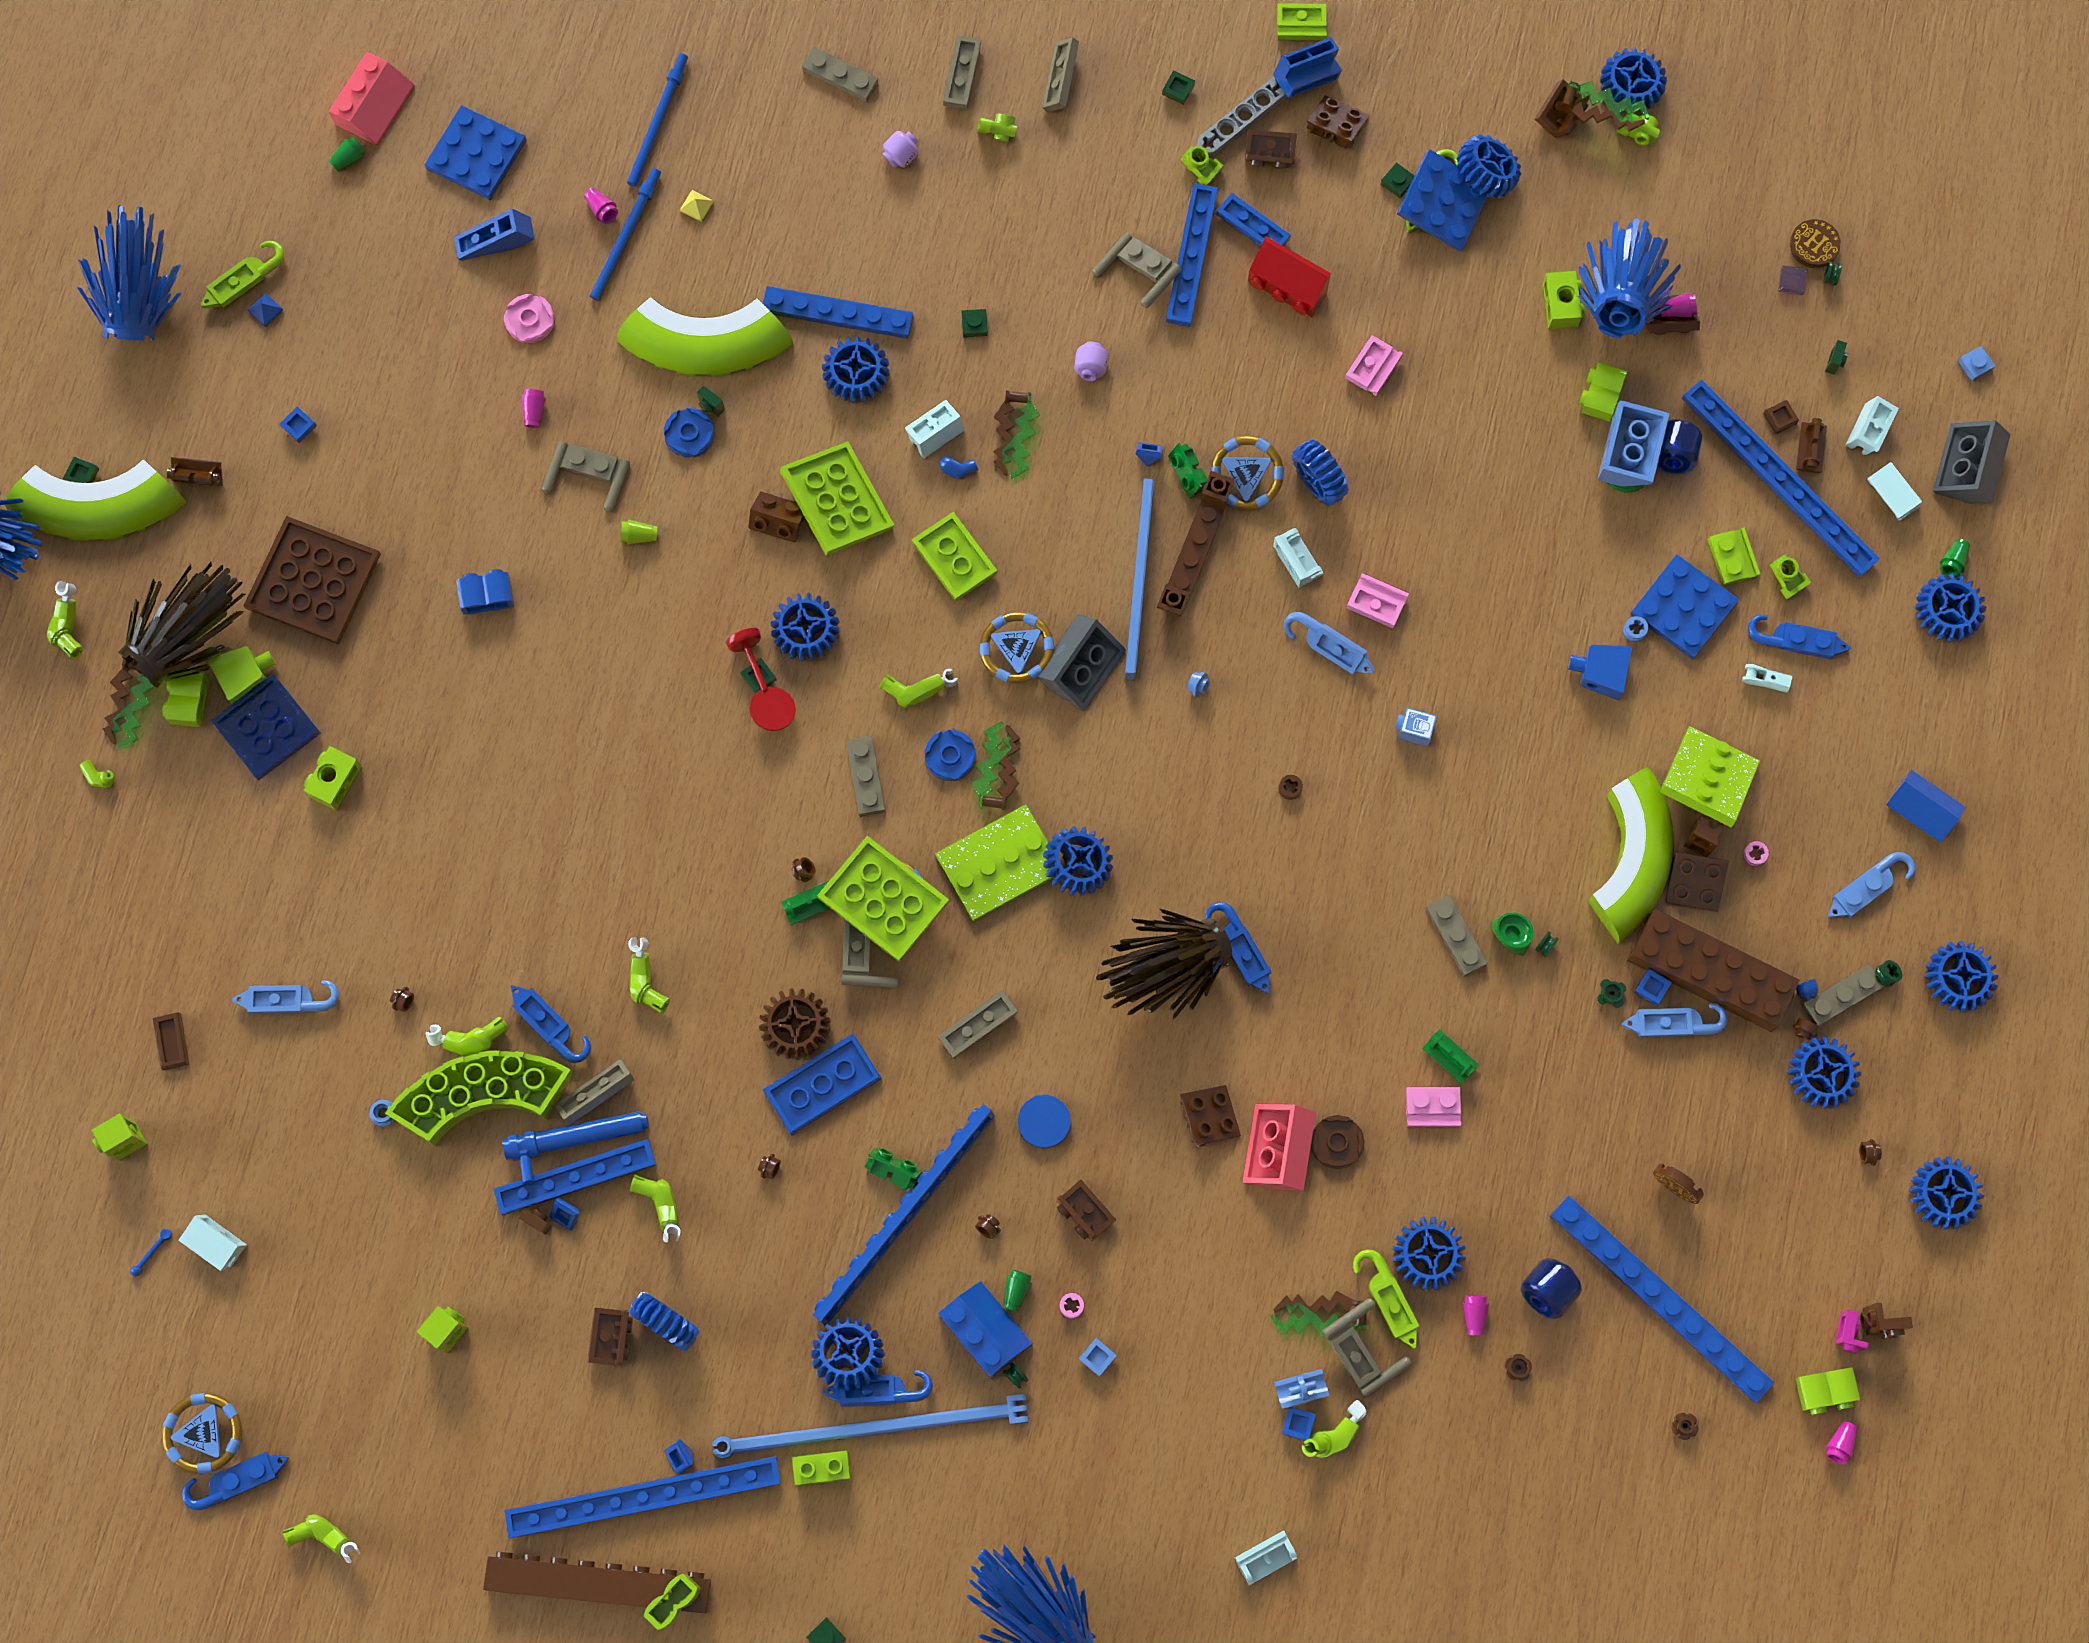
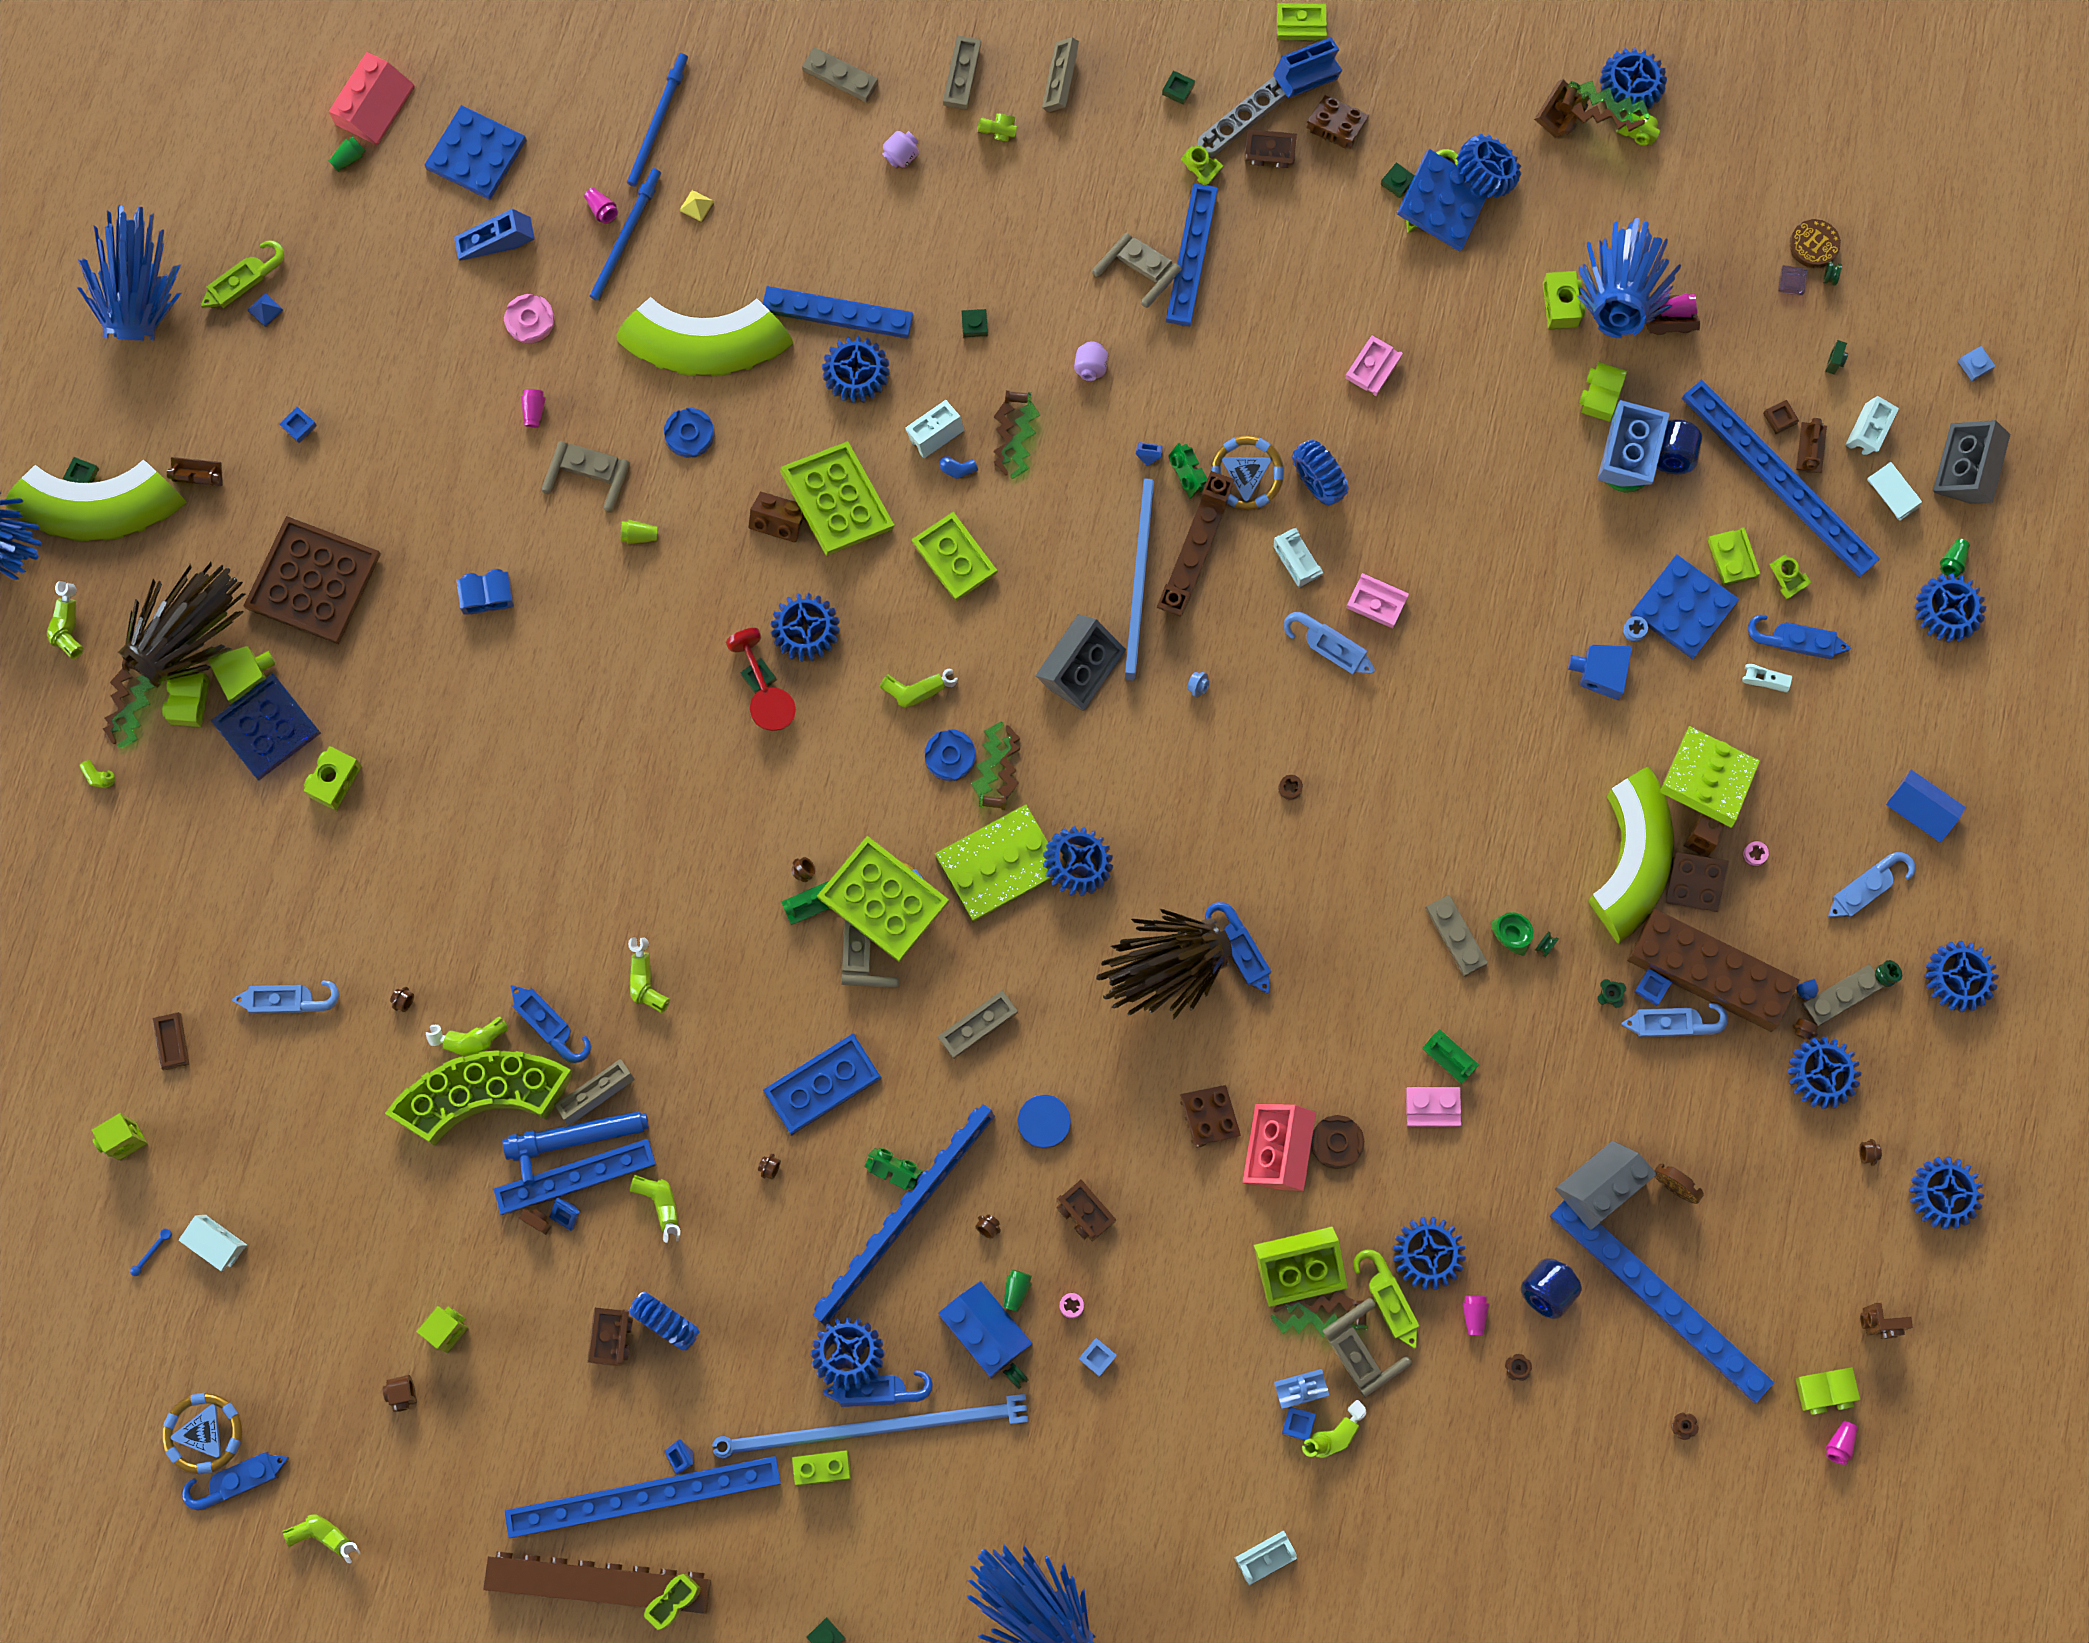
medium blue plate [369,1099,394,1126] -> none
dark green plate [697,385,725,417] -> none
reddish brown gear [759,988,831,1060] -> none
dark tan plate [846,736,885,817] -> none
piece [979,612,1055,683] -> none
blue plate [1216,193,1291,246] -> none
red slope [1248,236,1331,317] -> none
medium blue brick [1395,707,1437,747] -> none
dark pink bracket [1835,1310,1869,1354] -> none
none -> reddish brown plate [383,1375,417,1412]
none -> lime slope [1254,1227,1348,1307]
none -> dark grey slope [1555,1141,1657,1230]

